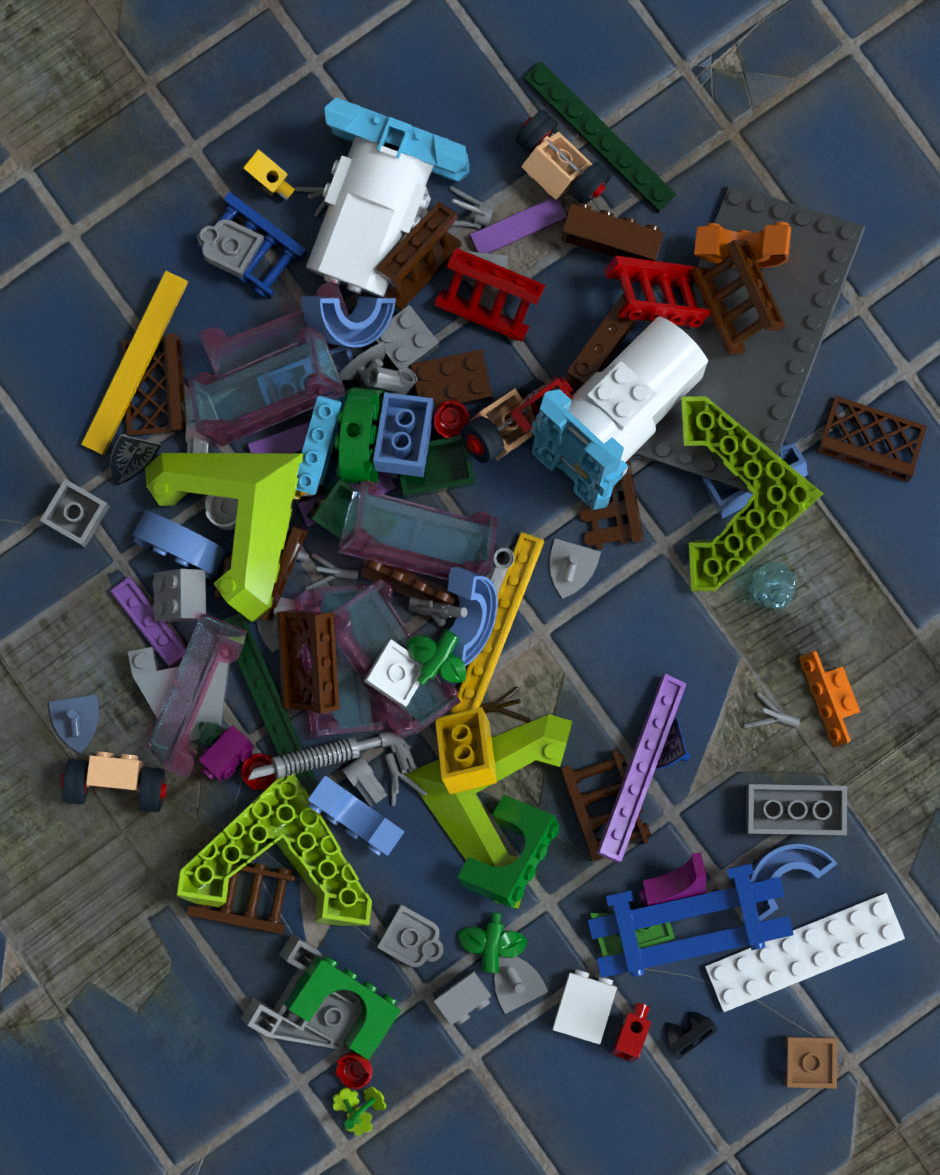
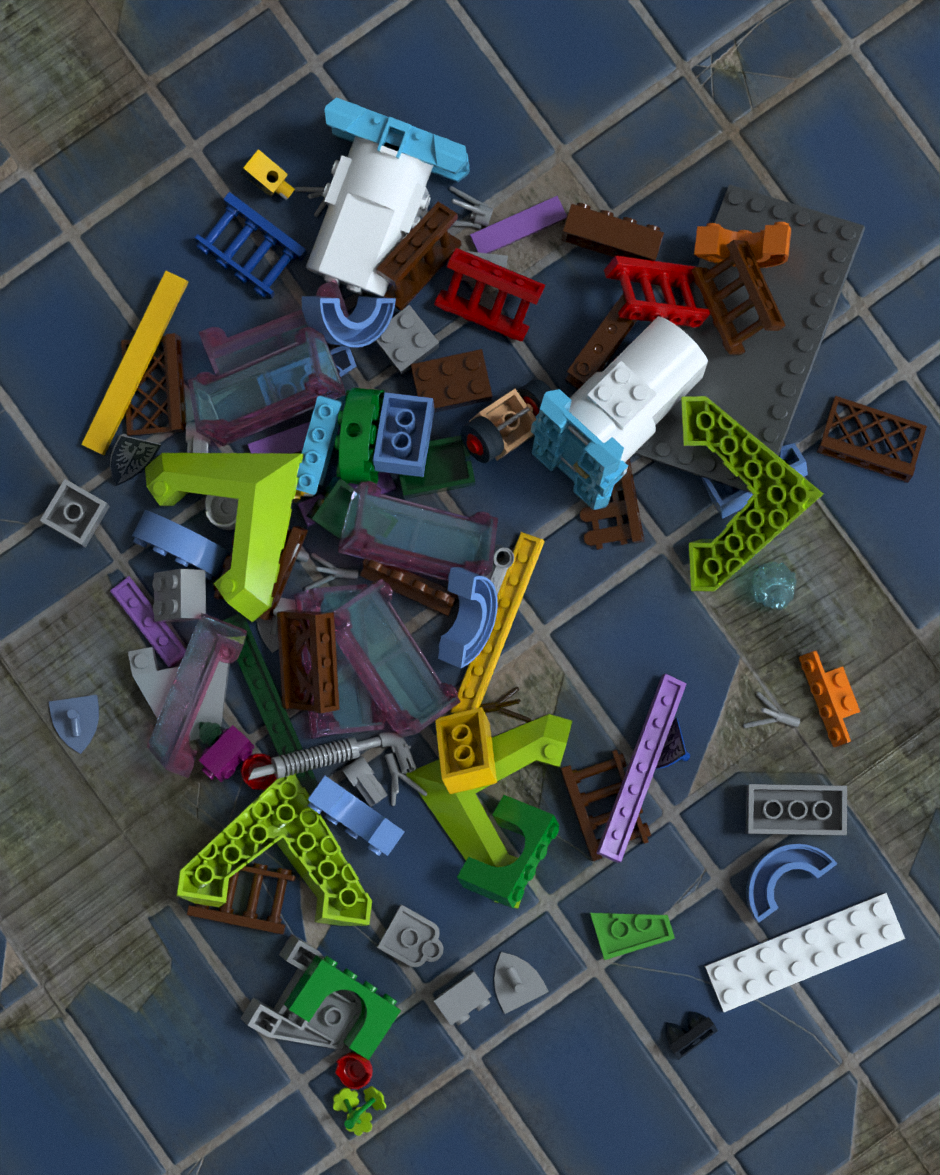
brick [60,751,168,812] -> none
light grey plate [197,220,264,278] -> none
light grey shield [335,341,386,389] -> none
white plate [364,639,423,708] -> none
light grey piece [366,366,417,395] -> none
green plant [406,629,467,685] -> none
light grey piece [408,596,467,627] -> none
red hair [432,400,469,438] -> none
green plant [458,912,527,973] -> none
red panel [509,375,573,433] -> none
brick [515,110,612,204] -> none
dark green plate [524,61,677,213] -> none
light grey shield [549,539,601,599] -> none
white brick [552,969,617,1044] -> none
blue fence [588,863,794,978] -> none
red torso [610,1002,651,1062] -> none
magenta arch [639,852,706,907] -> none
medium nougat panel [784,1036,837,1089] -> none

